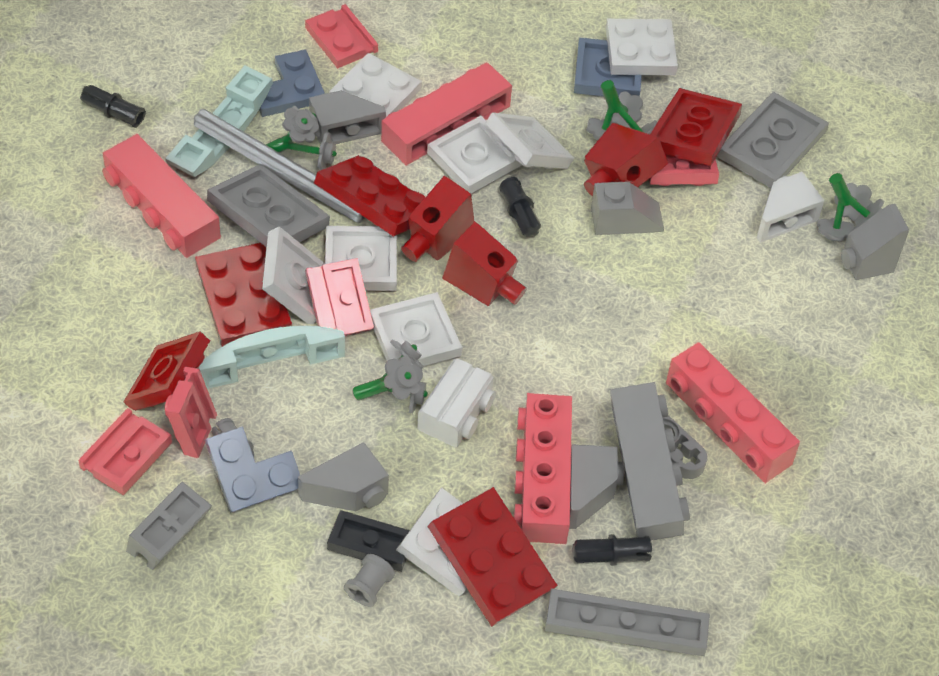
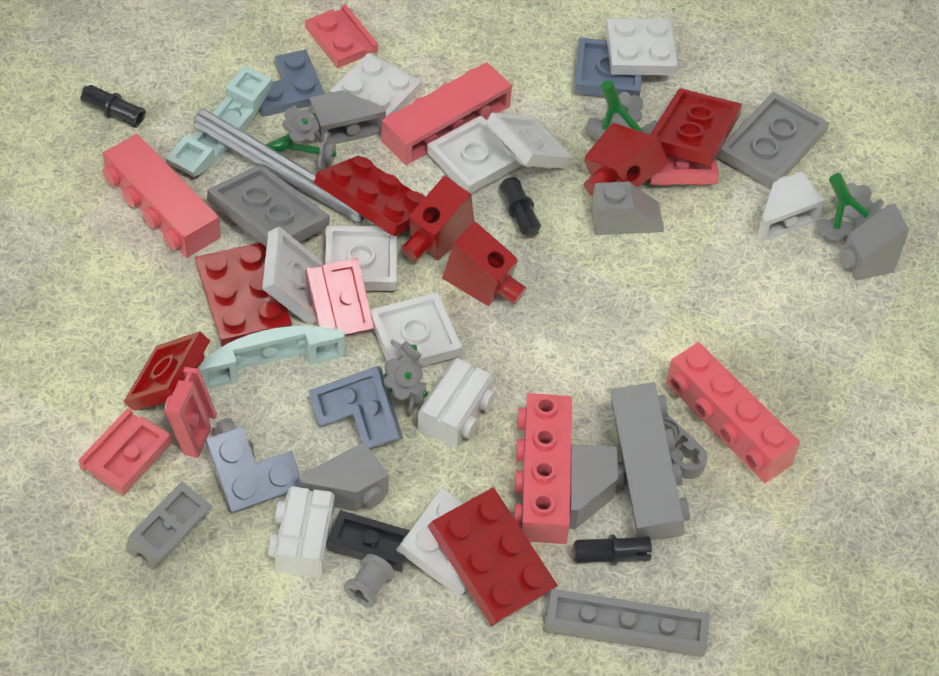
none -> white brick [268,486,335,578]
none -> sand blue plate [308,366,403,450]

